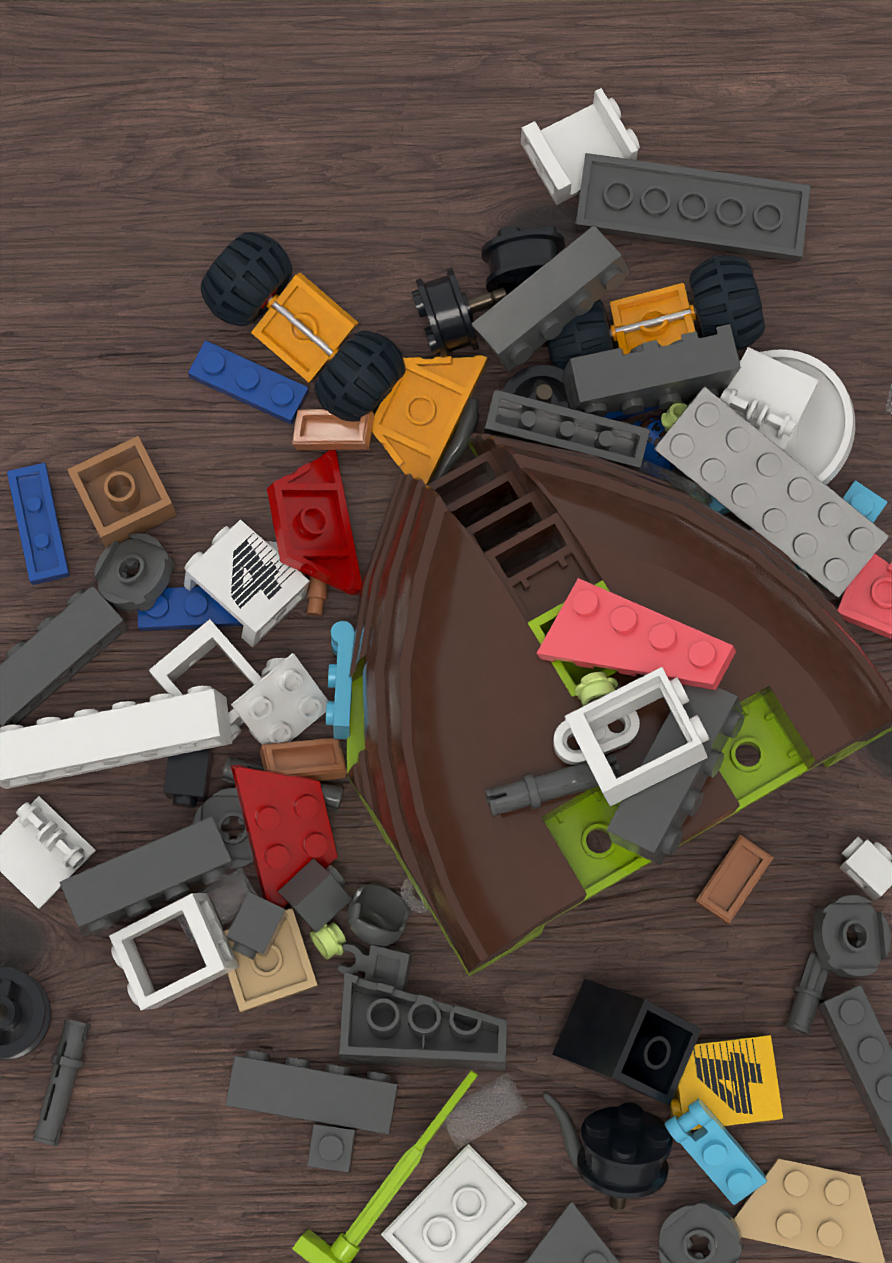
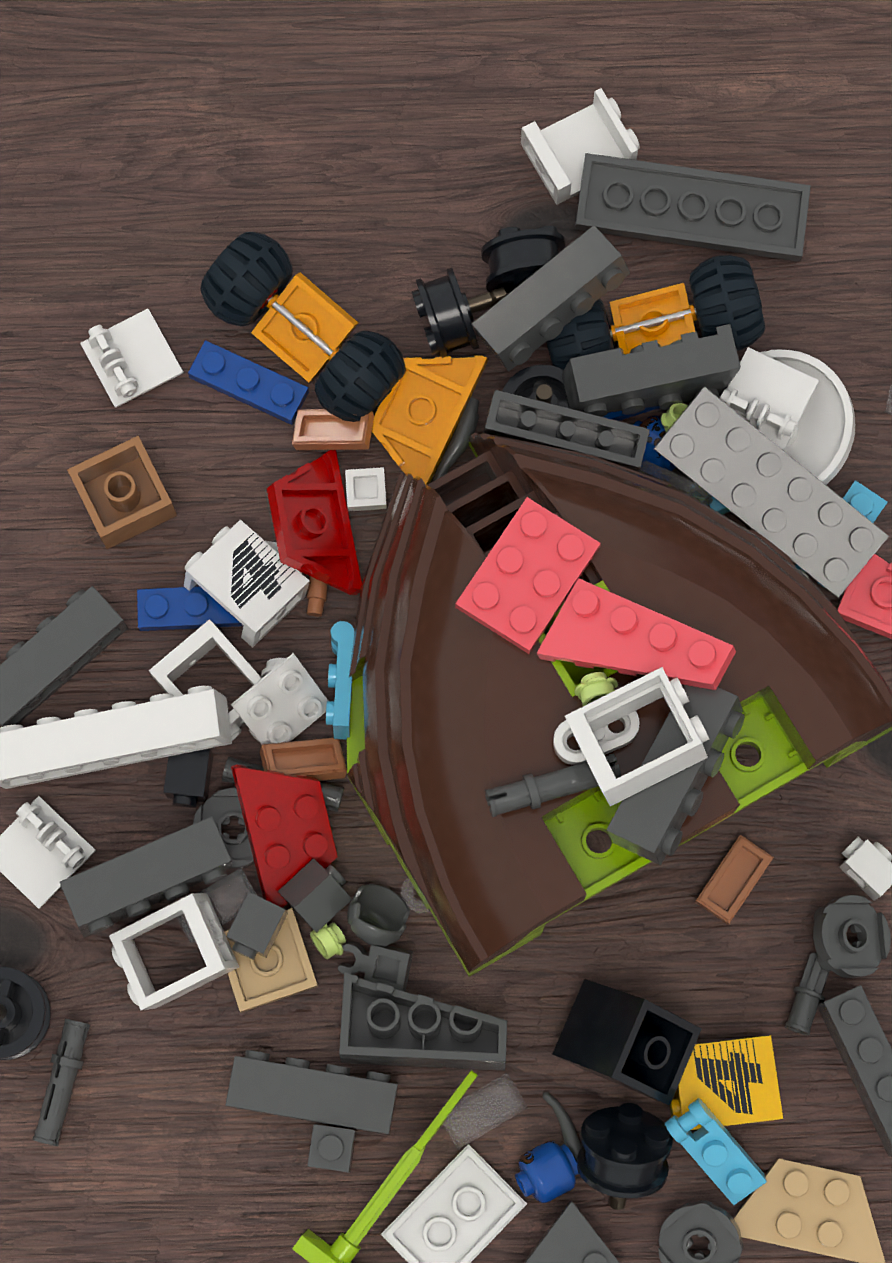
blue plate [7,463,70,585] -> none
dark grey plate [94,533,175,611] -> none
none -> white hinge [80,309,183,408]
none -> white plate [345,467,387,512]
none -> coral plate [455,497,601,654]
none -> blue head [515,1141,579,1203]

